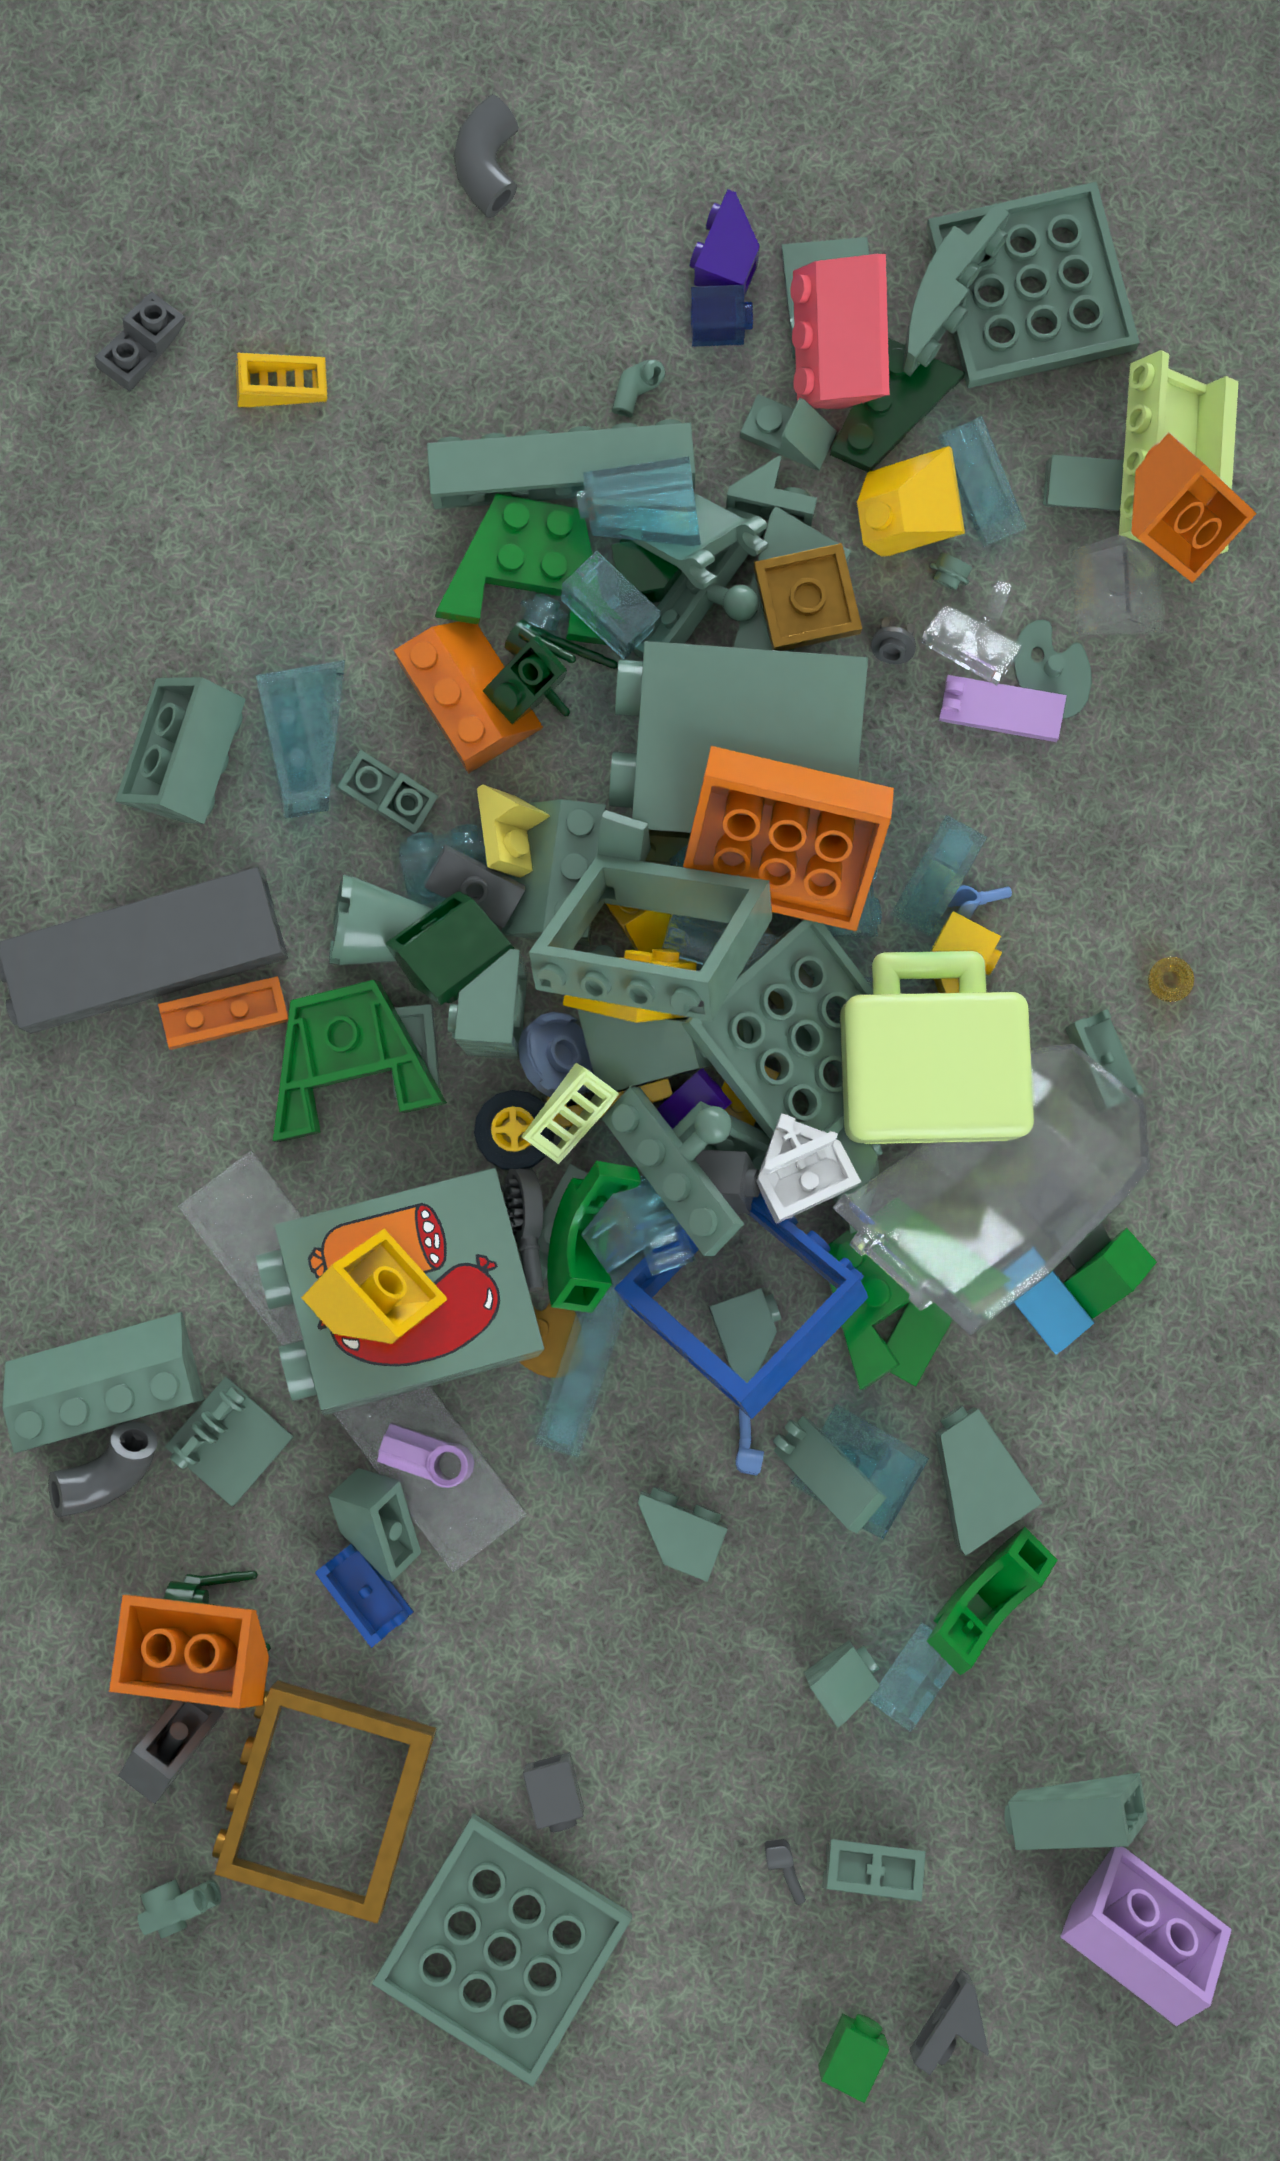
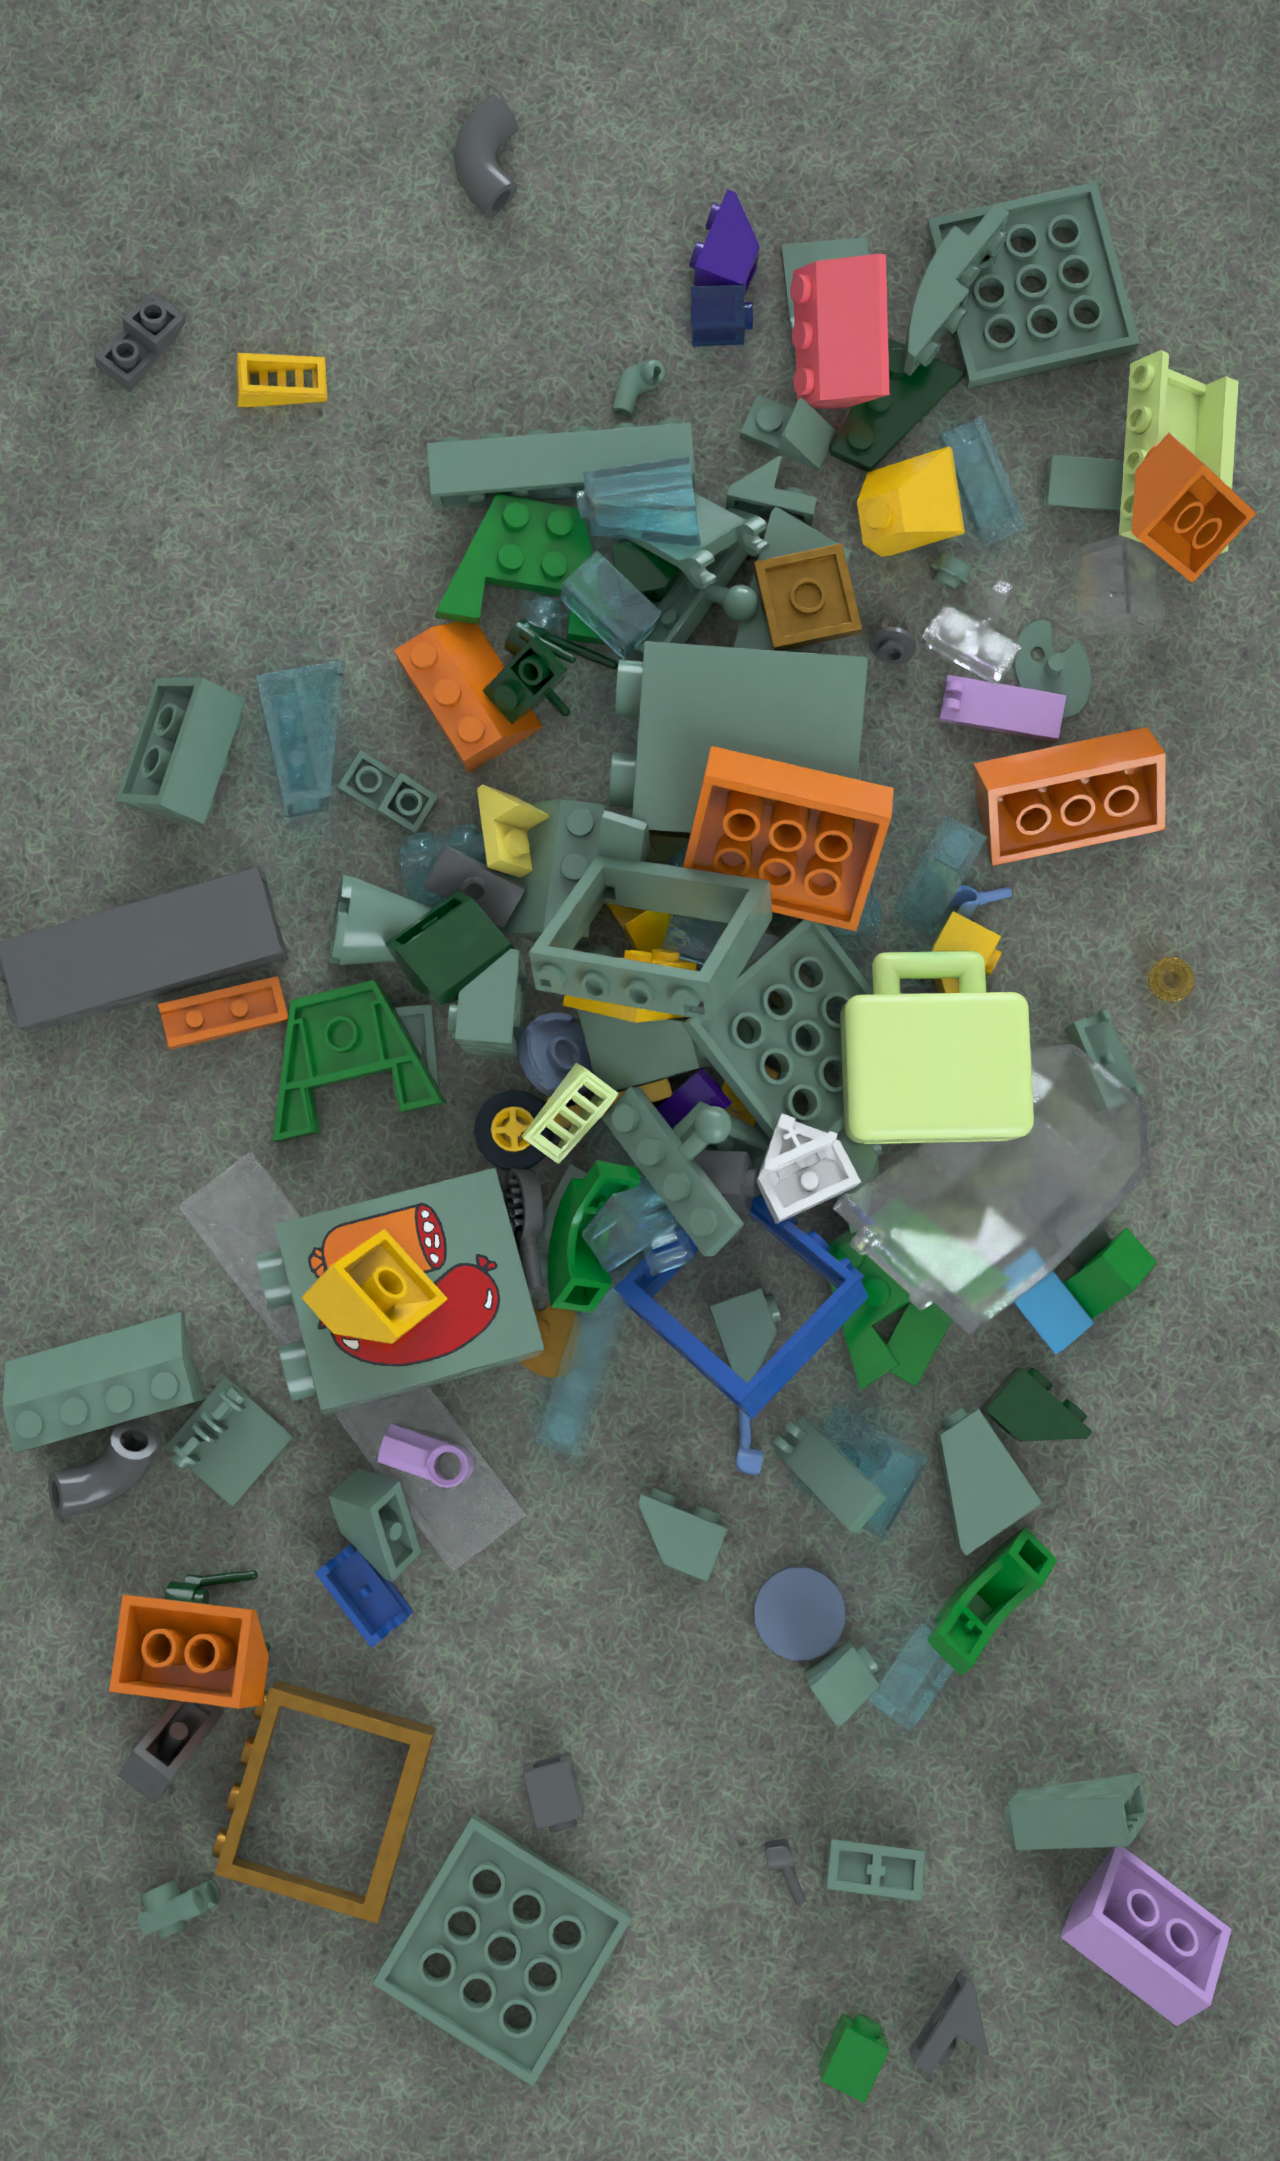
none -> sand blue tile [754,1566,846,1661]
none -> orange slope [973,727,1166,866]
none -> dark green slope [980,1367,1093,1442]

